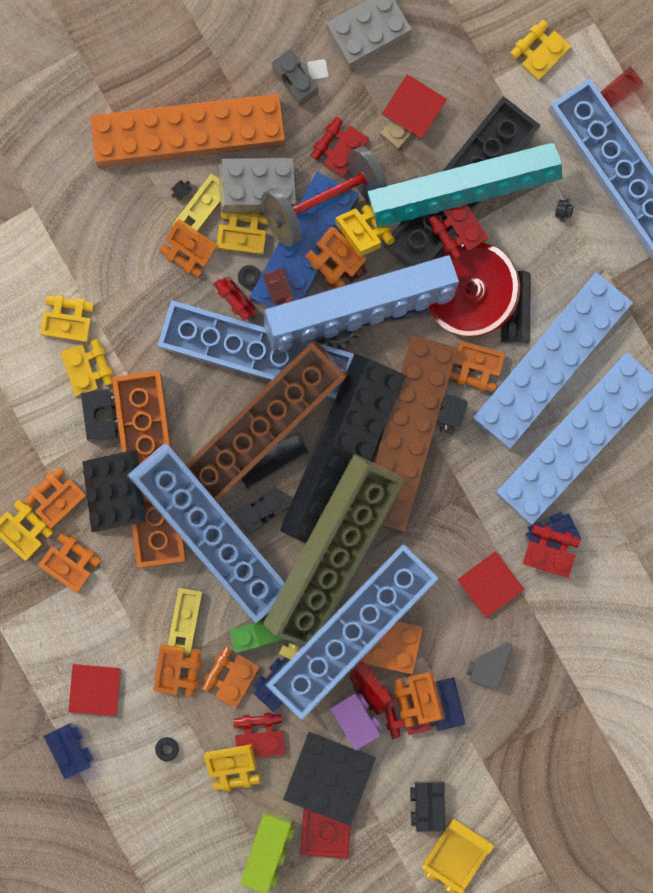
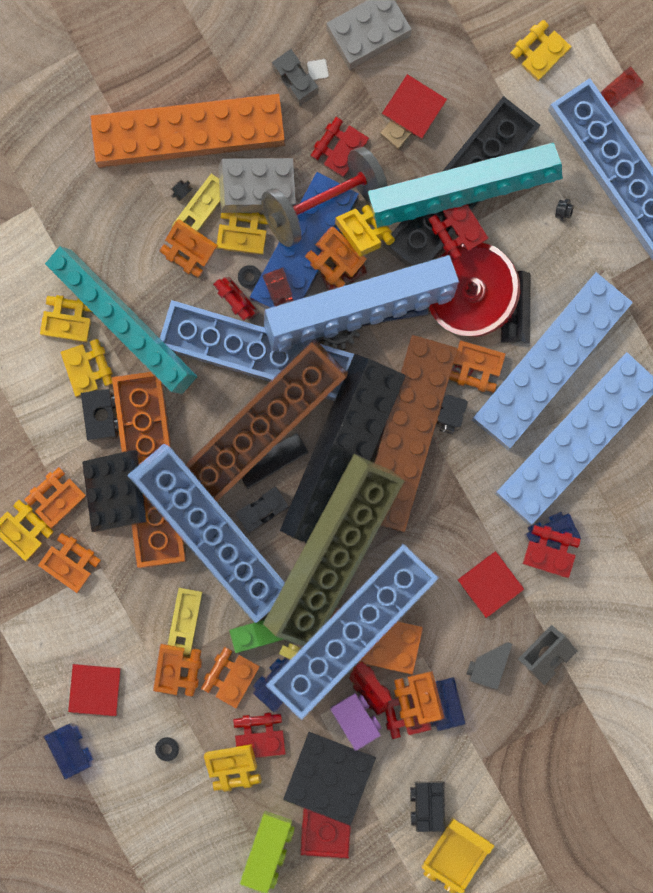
none -> teal brick [45,246,198,394]
none -> dark grey brick [518,625,578,685]

